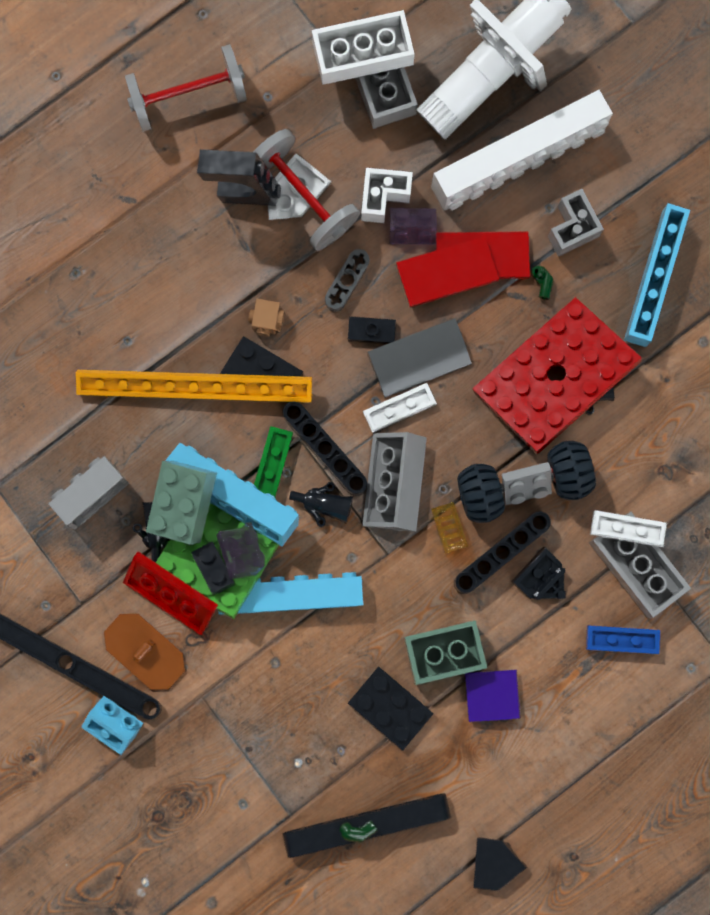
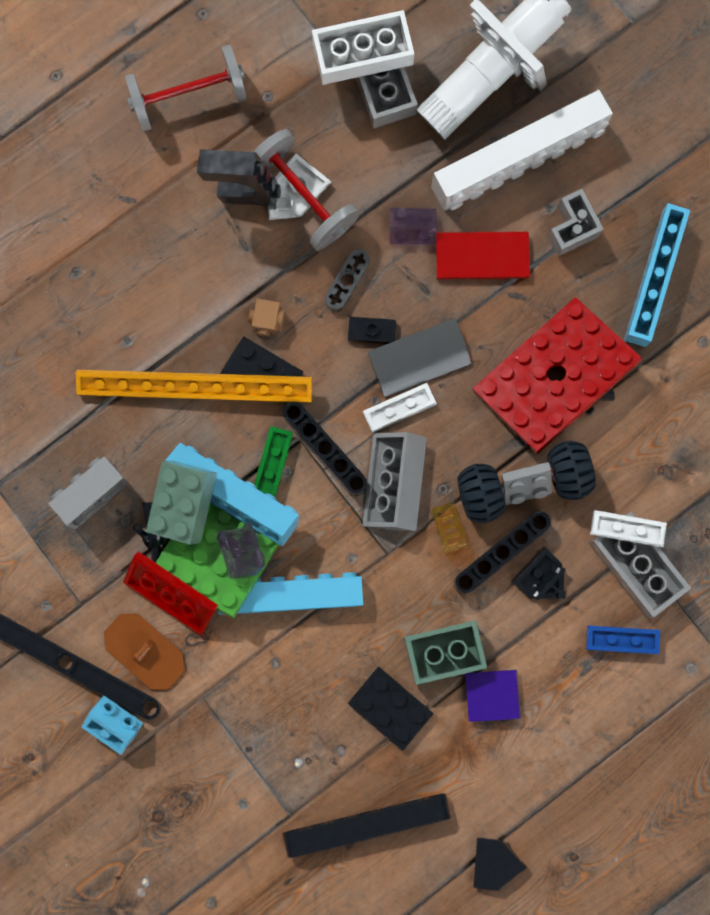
black plate [191,541,235,596] -> none
black piece [289,482,354,528] -> none
dark green arm [340,821,378,843] -> none
white brick [361,168,413,223] -> none
red tile [396,236,499,308] -> none
dark green arm [532,265,554,300] -> none

